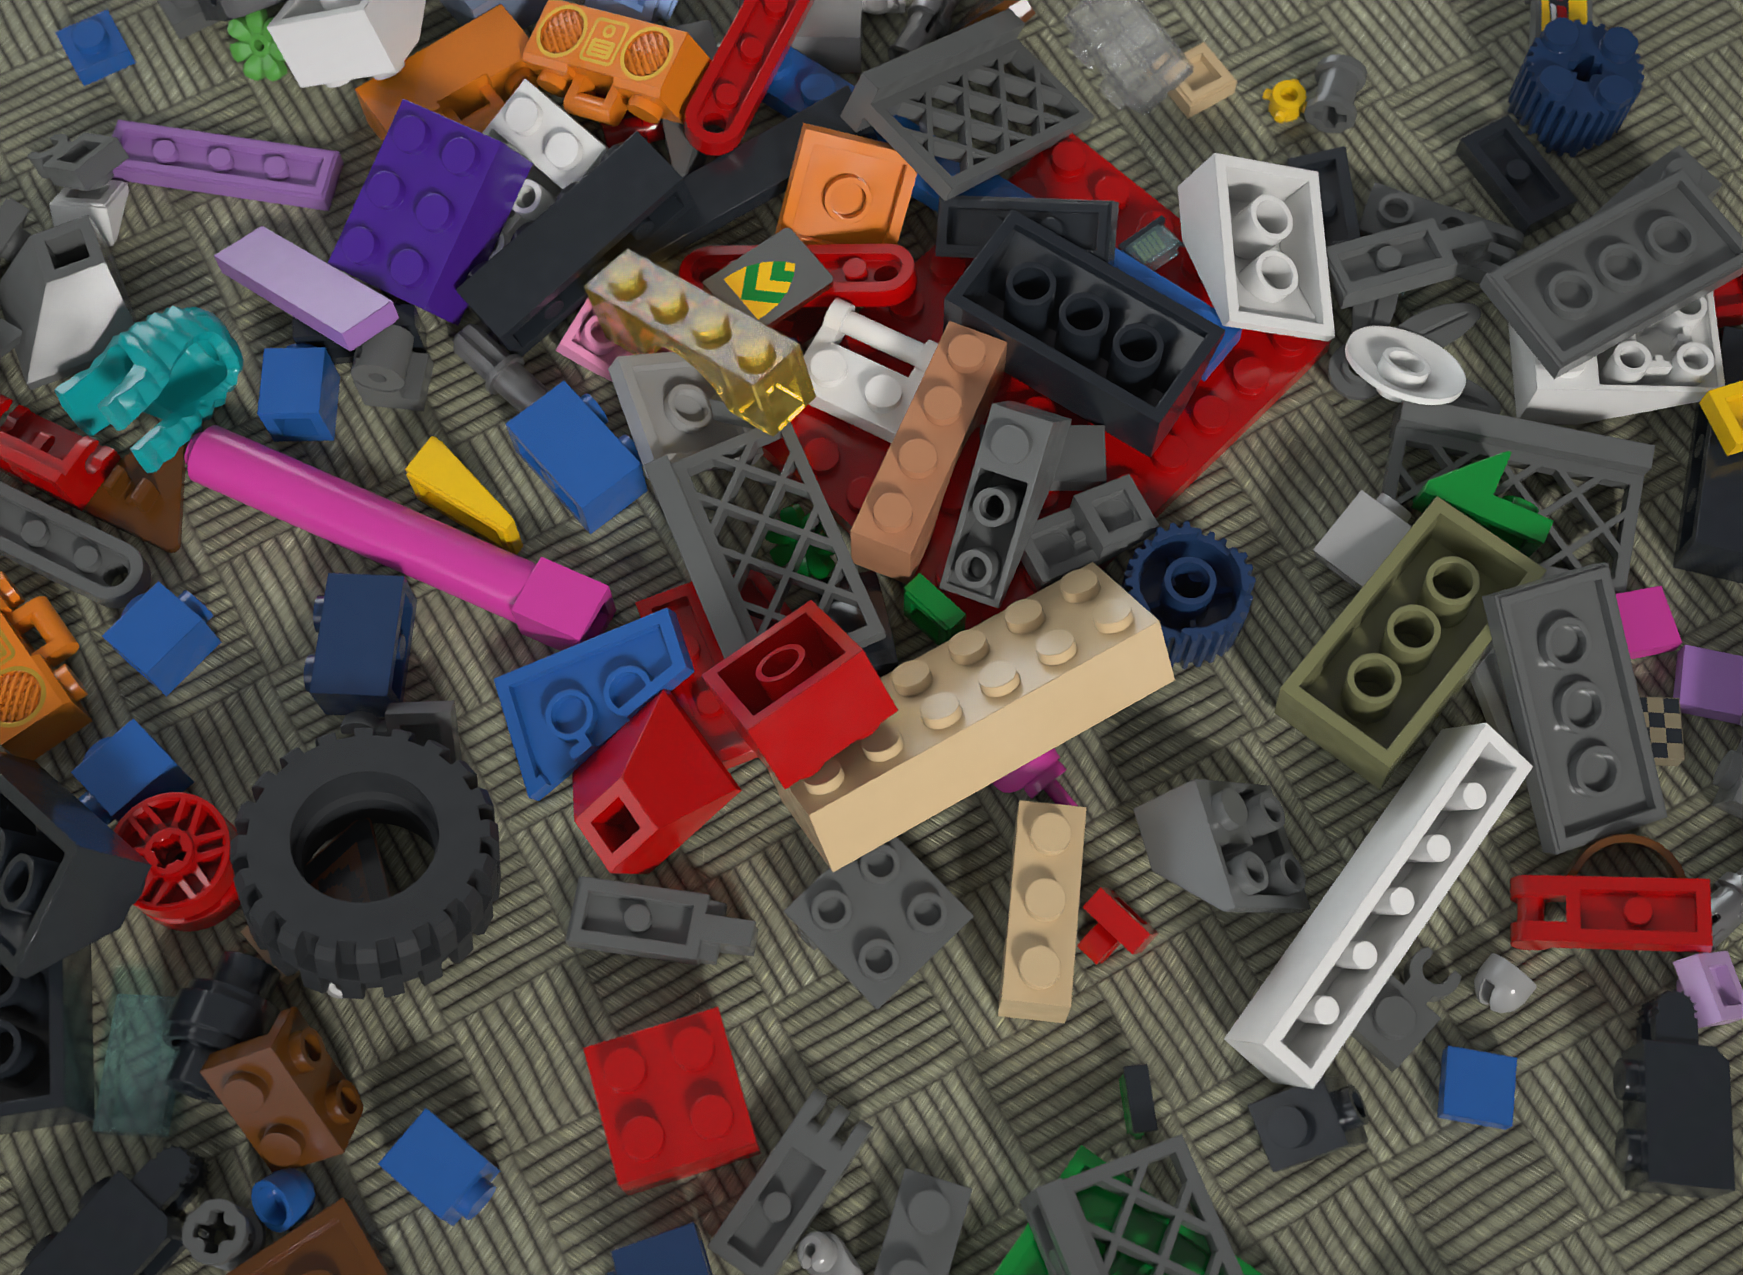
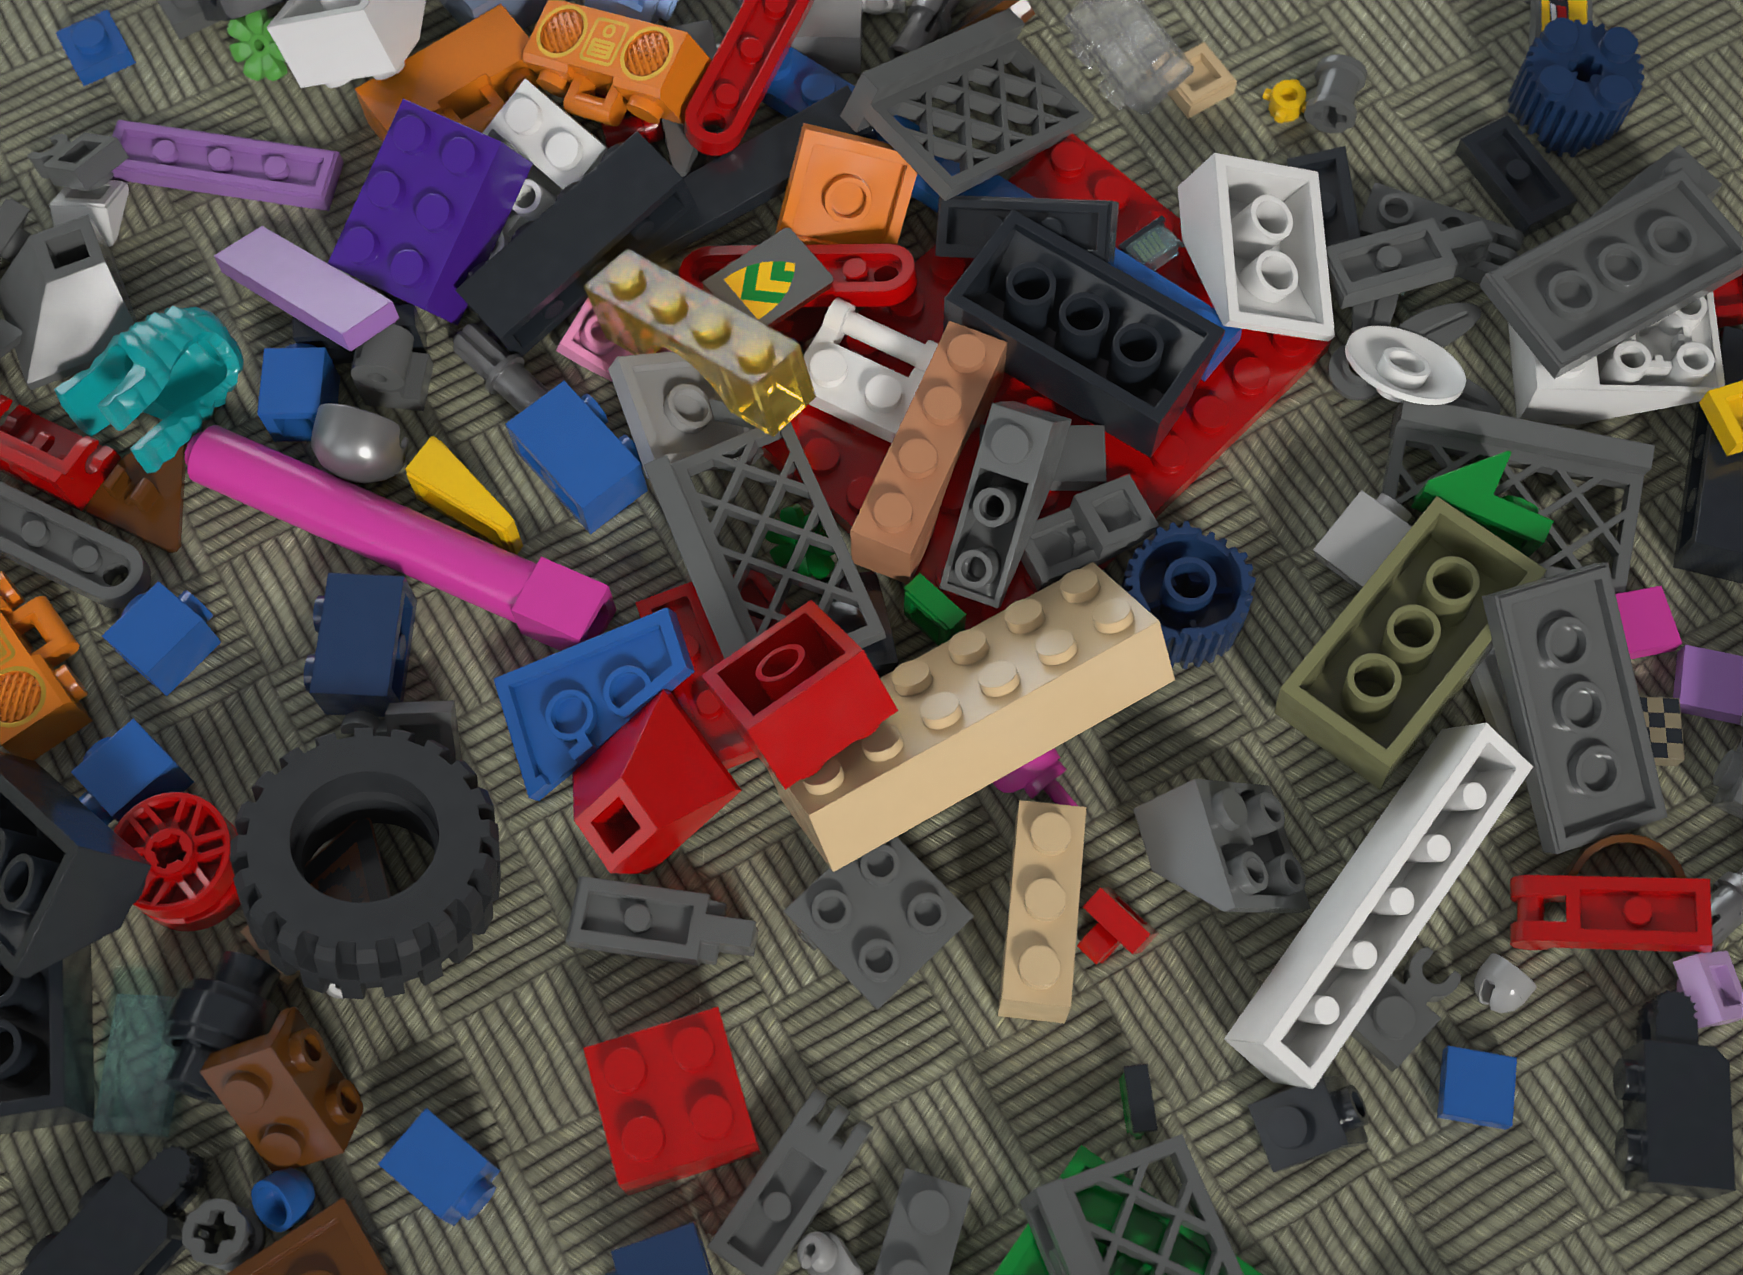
none -> flat silver hair [311,403,409,484]

